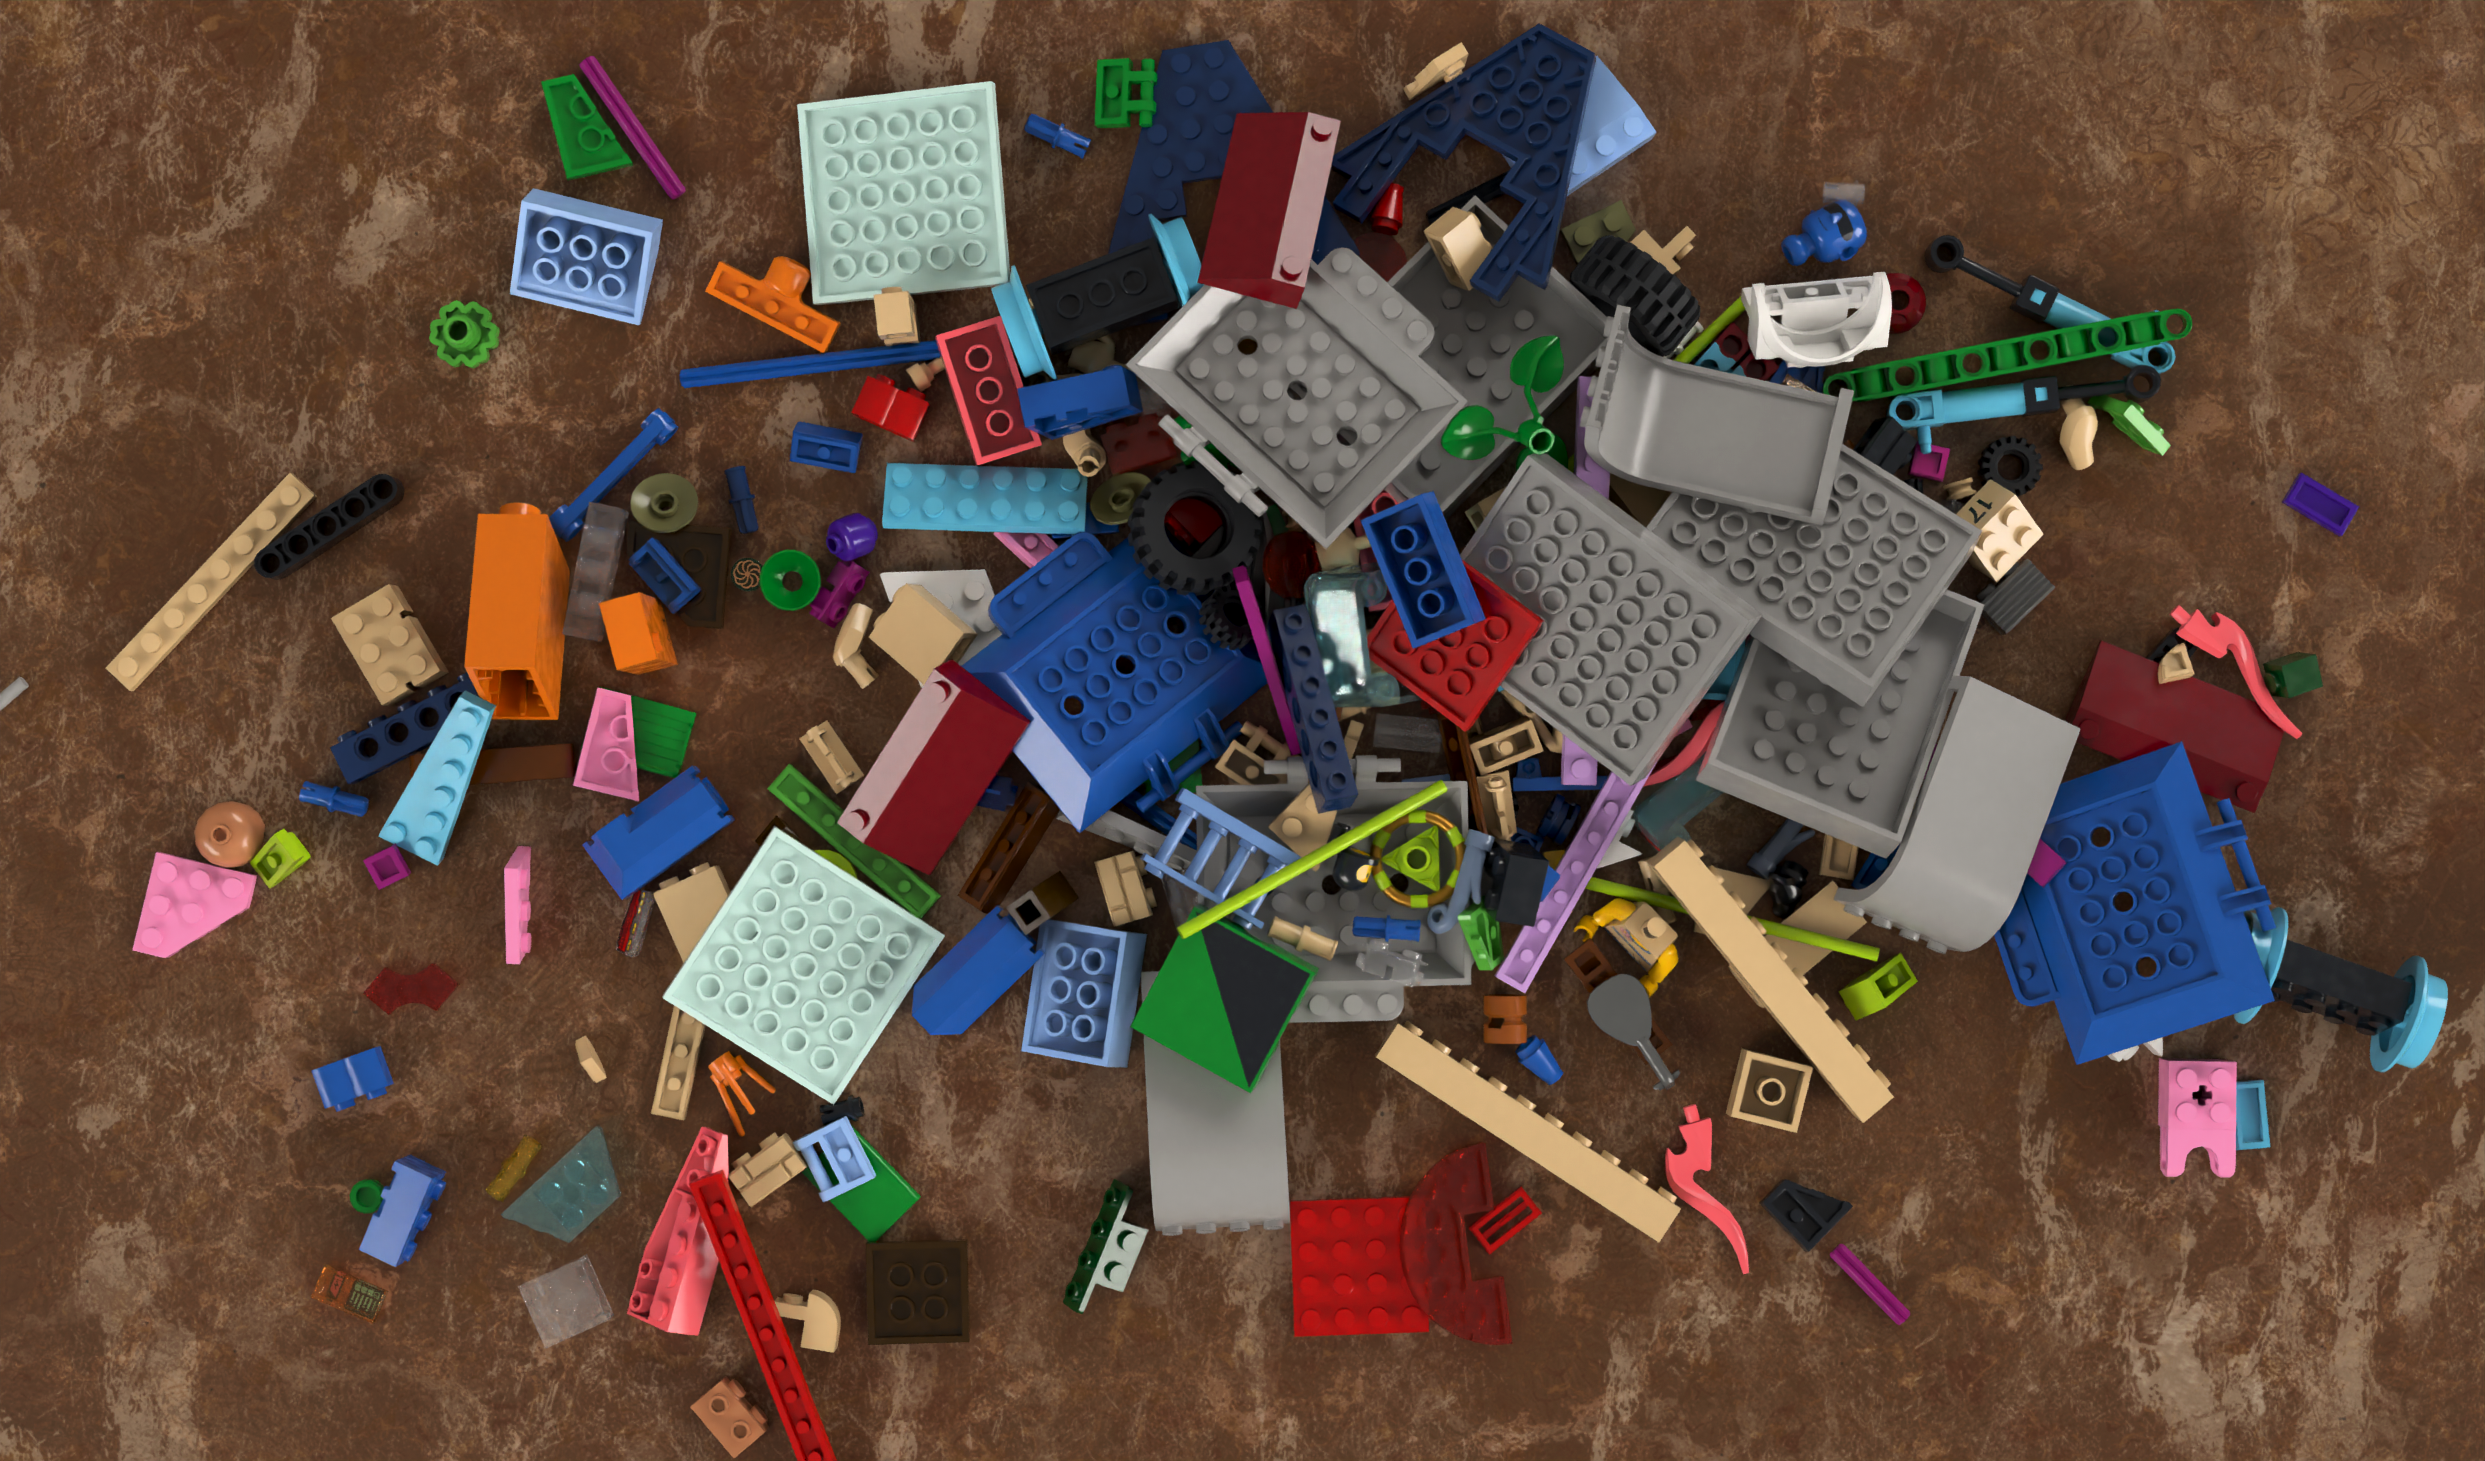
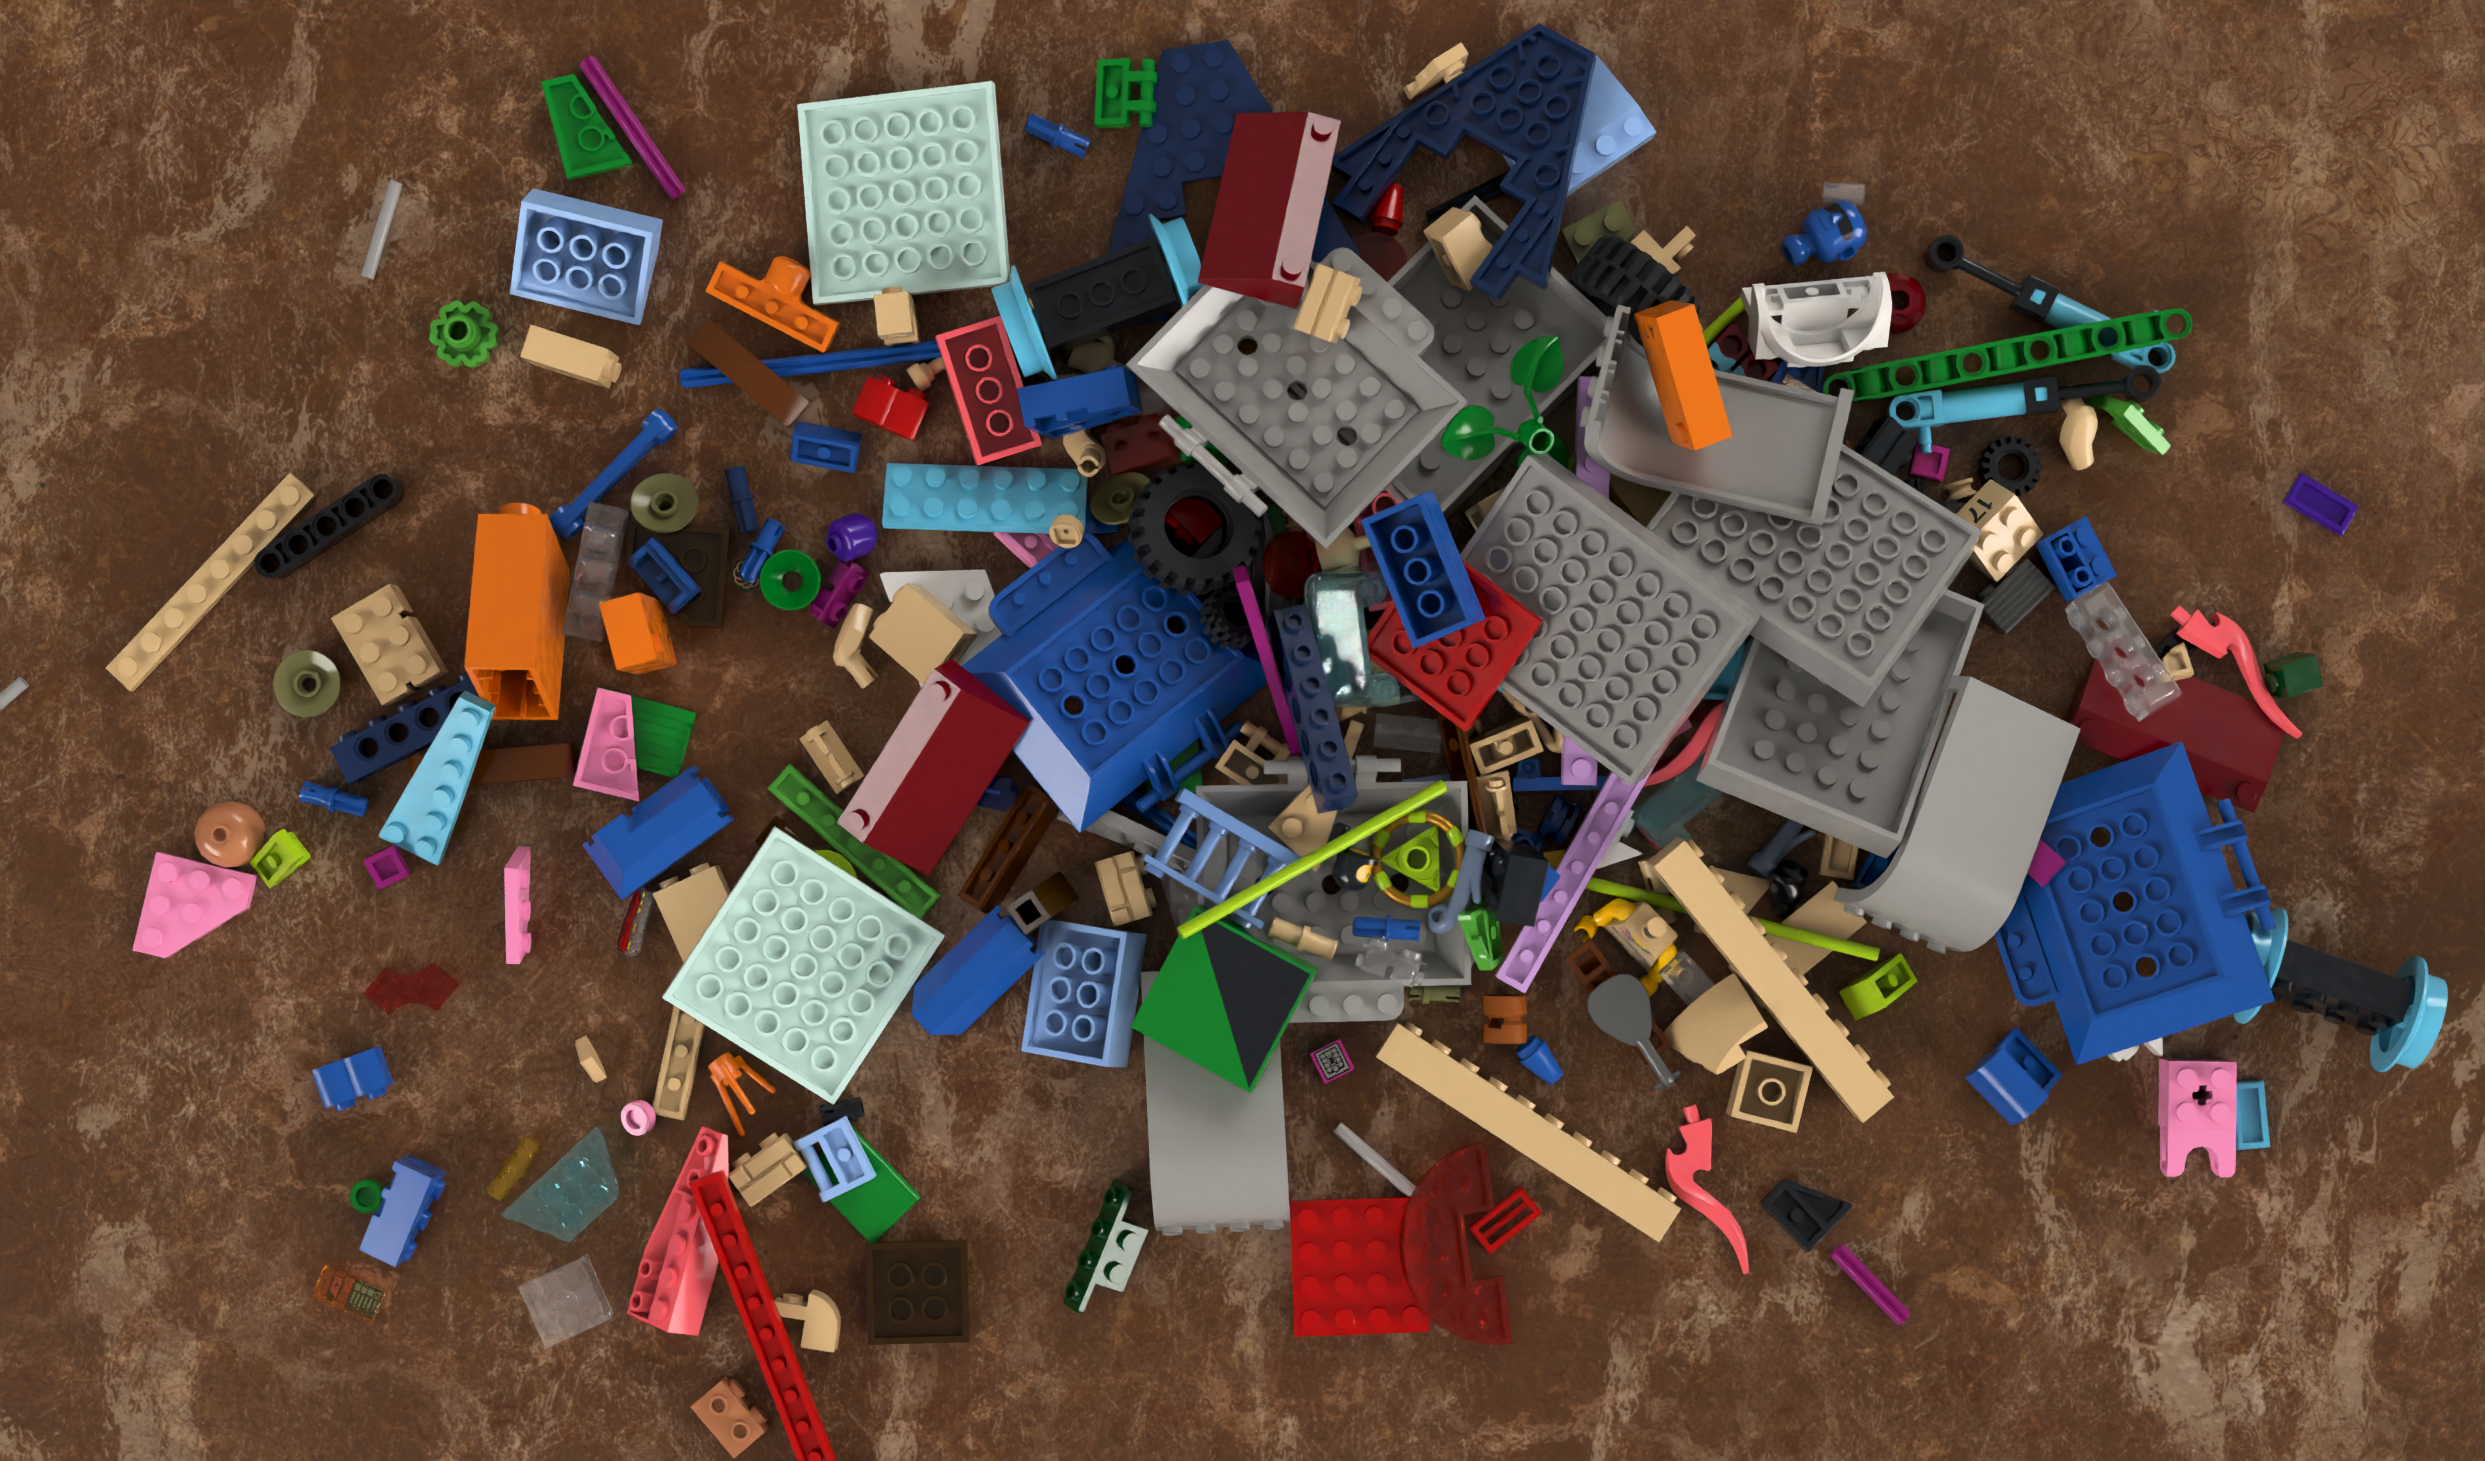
none -> olive dish [273,650,341,718]
none -> light grey bar [361,180,403,280]
none -> tan brick [520,325,622,389]
none -> bright pink tile [621,1100,656,1136]
none -> reddish brown slope [686,317,810,428]
none -> blue axle [738,518,786,584]
none -> tan tile [1049,514,1085,548]
none -> tan brick [1293,263,1363,344]
none -> tile [1310,1038,1355,1084]
none -> light grey bar [1333,1122,1417,1197]
none -> olive pin [1407,985,1460,1004]
none -> orange brick [1634,300,1733,450]
none -> clear slope [1658,949,1715,1006]
none -> tan slope [1663,972,1768,1075]
none -> blue brick [1964,1027,2063,1126]
none -> blue brick [2035,516,2117,603]
none -> clear brick [2064,580,2183,722]

